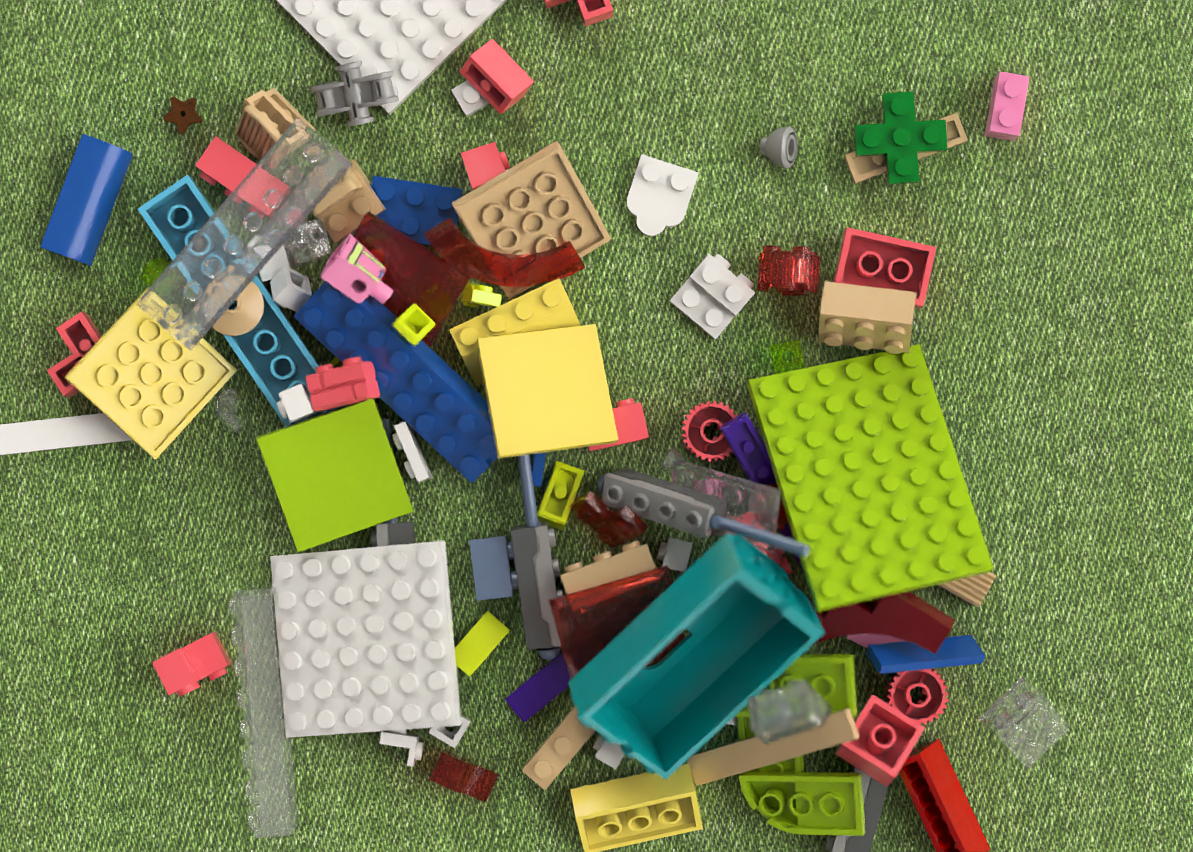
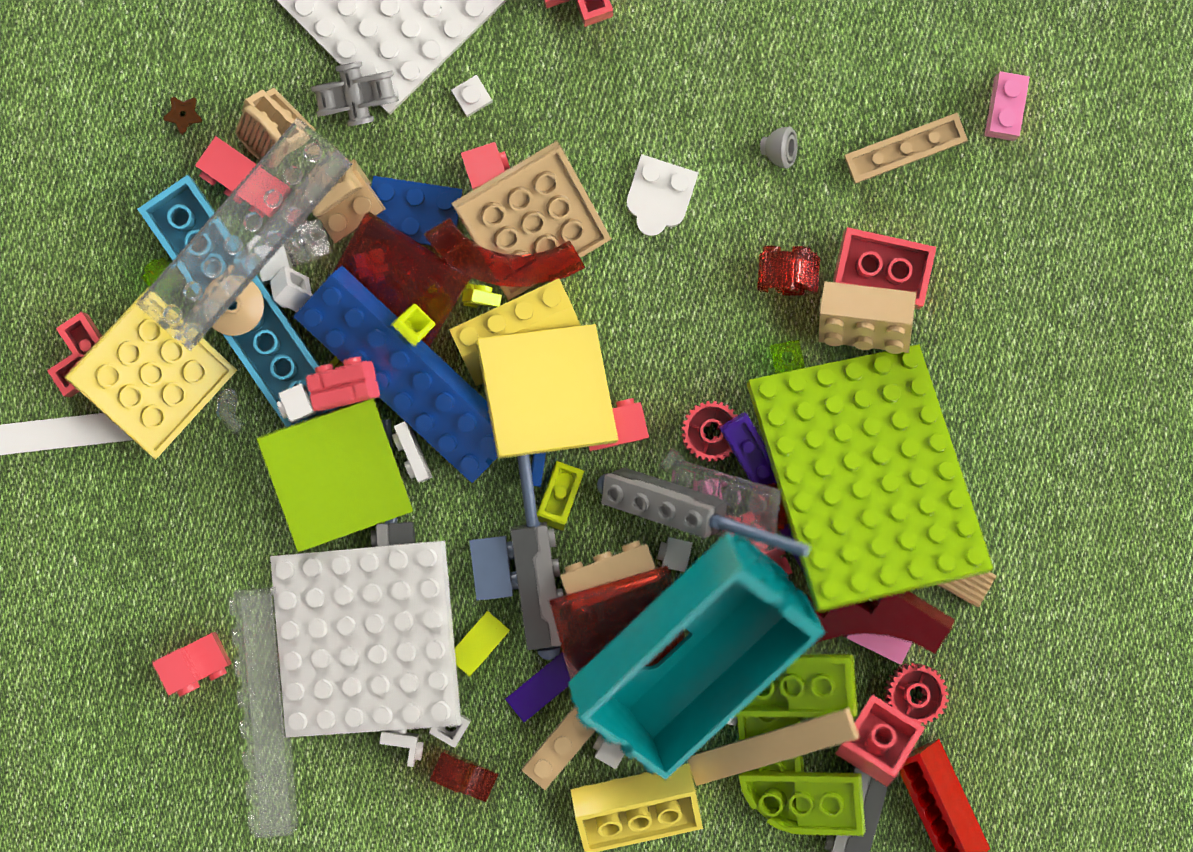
blue brick [40,134,133,266] -> none
bright pink torso [320,234,393,305] -> none
coral brick [459,39,534,115] -> none
clear red plate [571,491,648,548] -> none
white plate [669,254,755,340] -> none
clear slope [748,679,831,744] -> none
green plate [854,91,948,185] -> none
blue tile [866,635,986,674] -> none
clear bracket [979,677,1070,769] -> none

